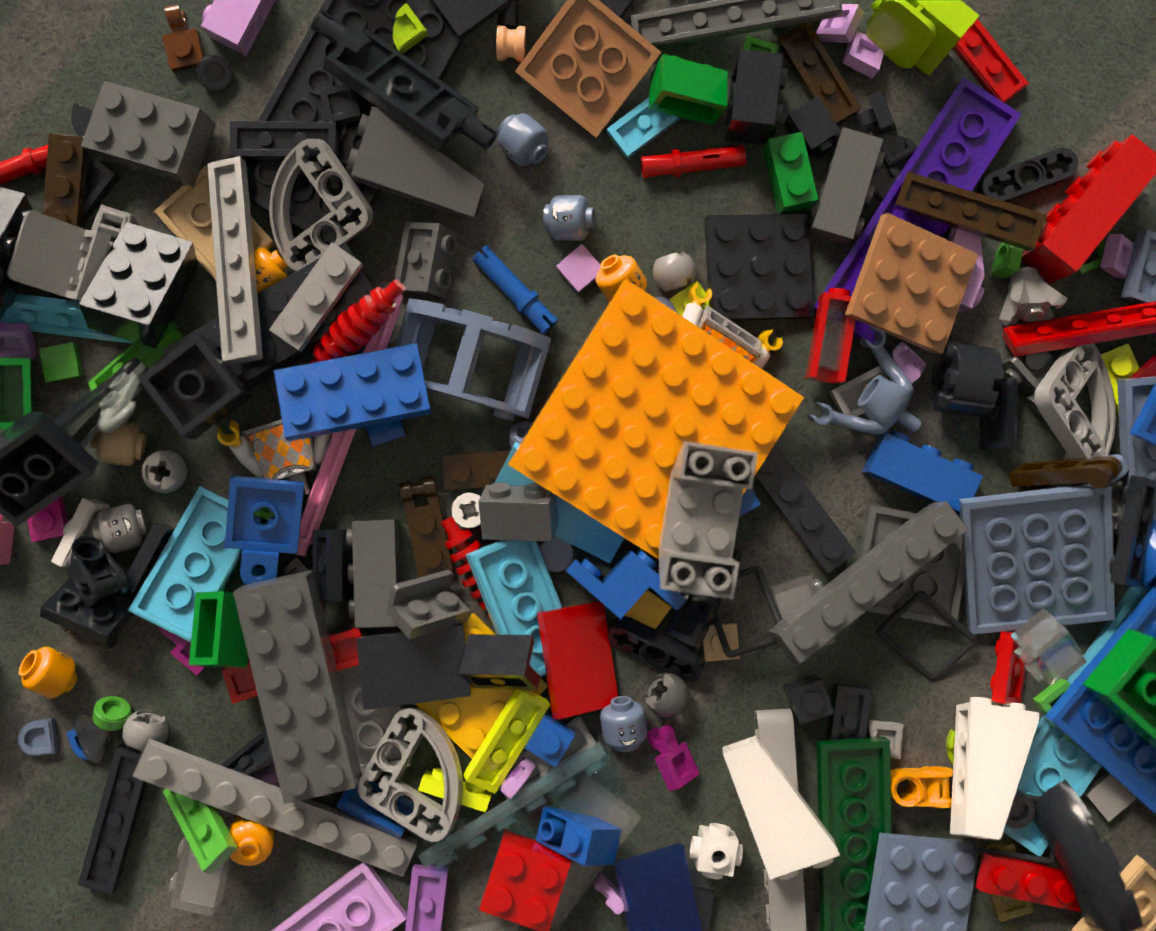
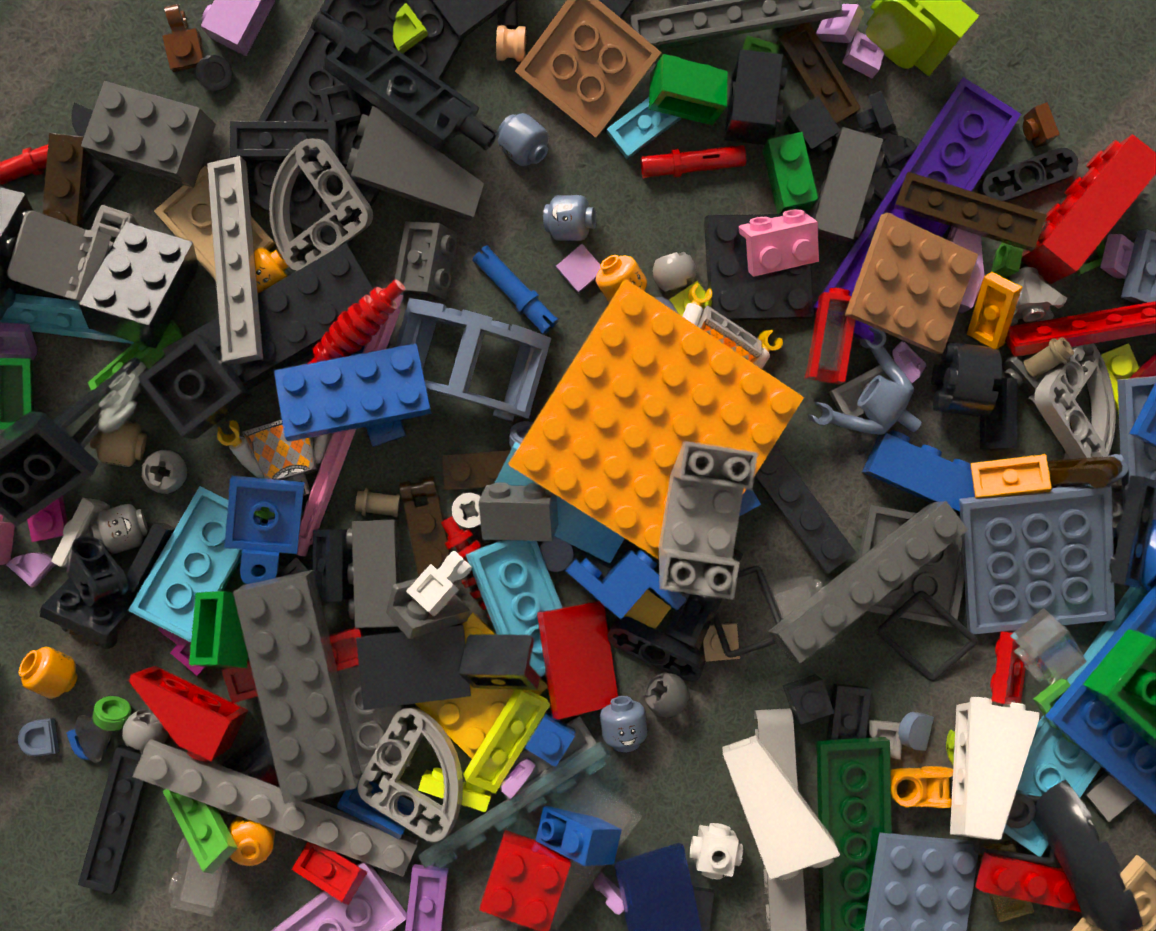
bright green tile [39,342,84,384] -> none
light grey plate [269,242,363,352] -> none
magenta plate [647,723,700,791] -> none
red tile [953,19,1029,103] -> none
none -> lavender tile [6,552,56,587]
none -> red slope [128,666,249,762]
none -> red plate [291,842,368,905]
none -> dark tan pin [355,488,400,517]
none -> white plate [407,551,472,617]
none -> bright pink bracket [739,210,819,277]
none -> sand blue tile [898,712,934,751]
none -> light orange plate [967,272,1022,349]
none -> light orange plate [970,454,1052,498]
none -> reddish brown plate [1023,102,1060,148]
none -> dark tan pin [1024,337,1074,379]

